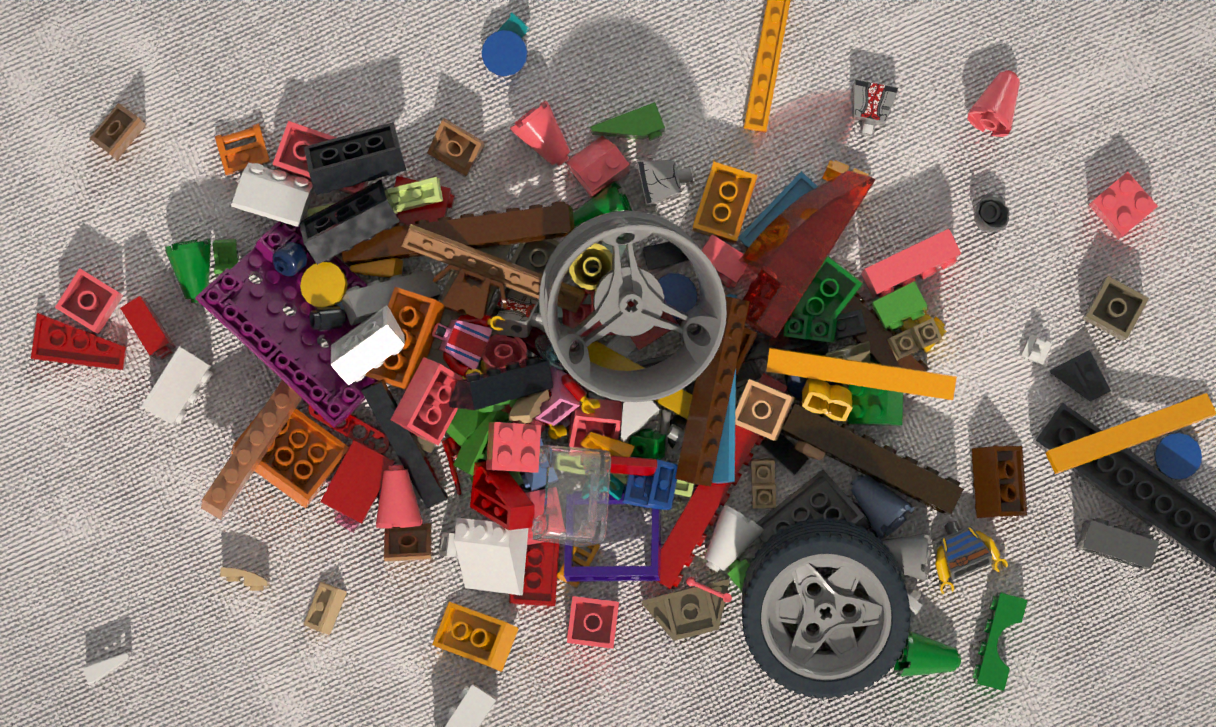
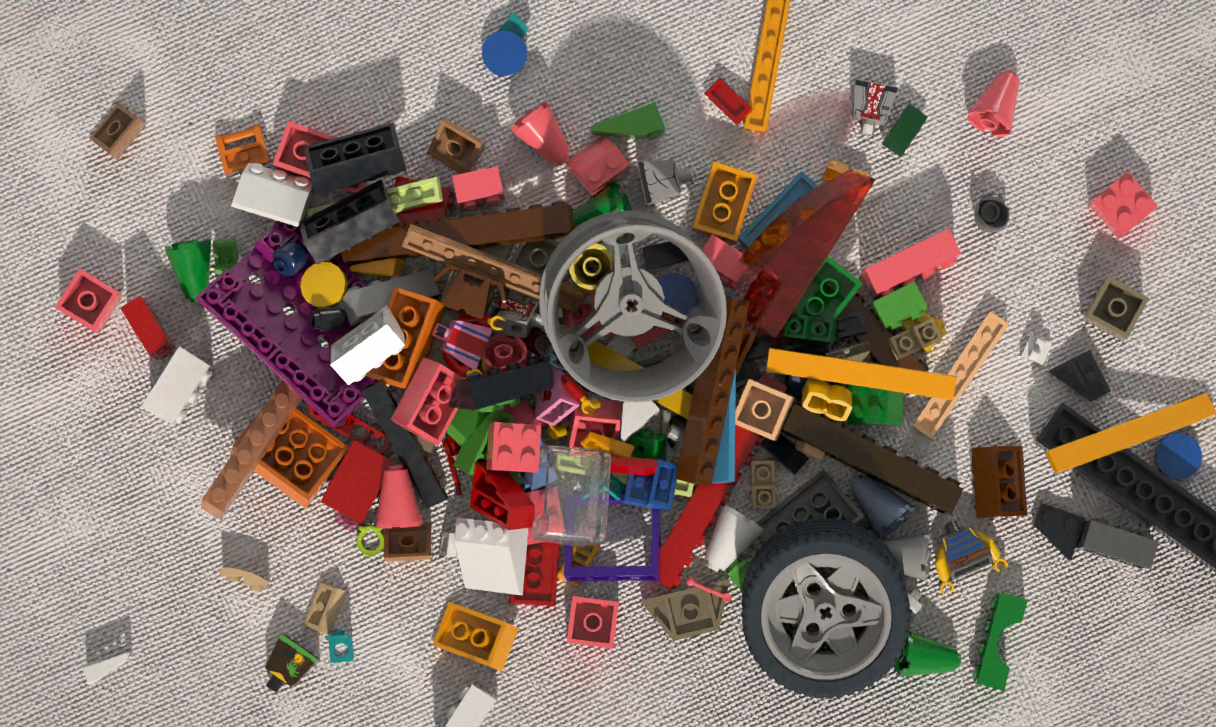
red wing [31,313,127,371] -> none
tan slope [509,390,550,424] -> none
none -> torso [265,634,320,693]
none -> teal bracket [326,630,354,663]
none -> lime piece [357,524,384,556]
none -> coral brick [452,166,505,212]
none -> red tile [704,77,753,126]
none -> dark green slope [882,103,928,157]
none -> light nougat plate [912,311,1009,439]
none -> black wing [1033,503,1085,561]

